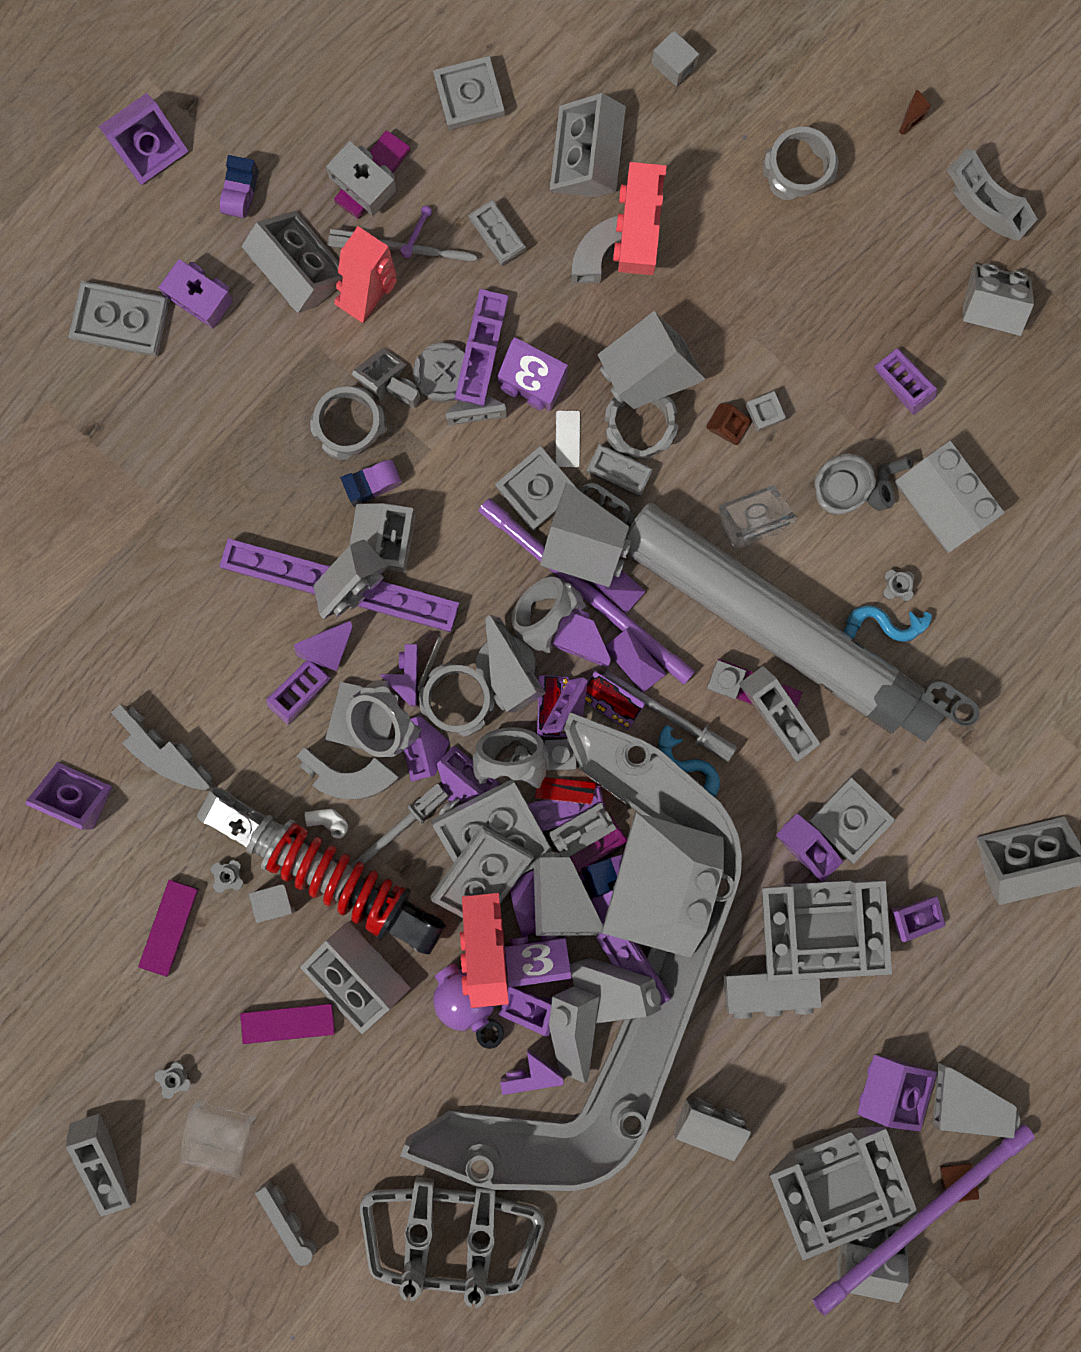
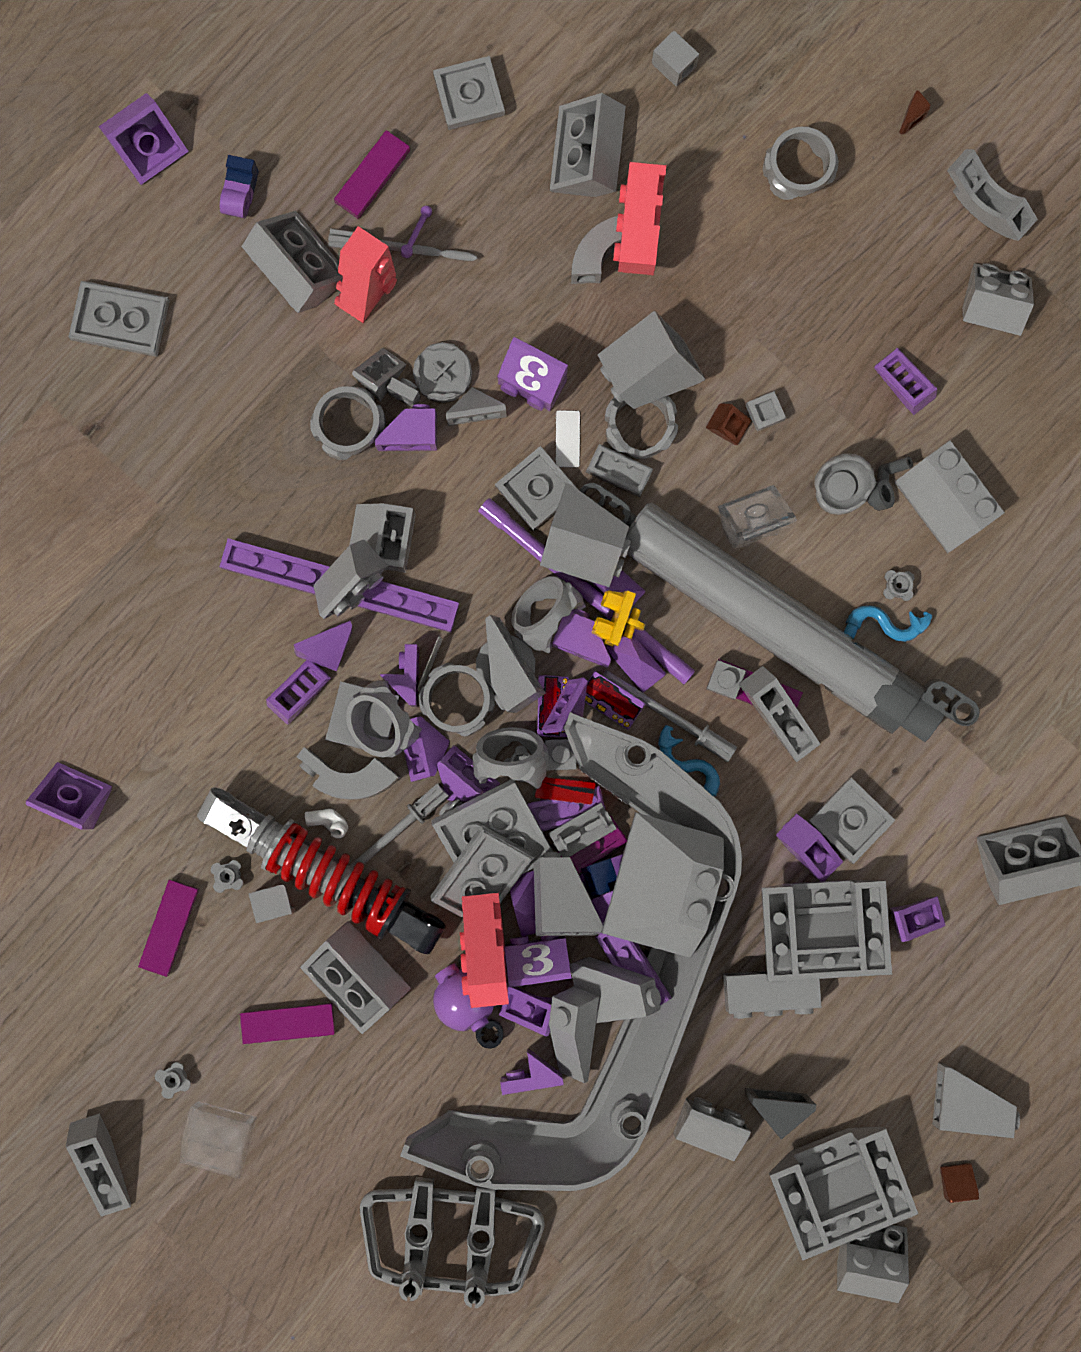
light grey slope [111,704,215,791] -> none
medium lavender brick [158,259,233,329] -> none
light grey plate [255,1180,316,1266] -> none
light grey brick [326,141,397,216] -> none
leg [340,460,402,507] -> none
medium lavender slope [454,289,508,406] -> none
light grey plate [468,199,526,266] -> none
medium lavender piece [812,1124,1035,1316] -> none
medium lavender slope [857,1054,937,1132] -> none
none -> medium lavender slope [375,404,437,451]
none -> yellow hips [591,590,646,646]
none -> dark grey slope [745,1088,816,1140]

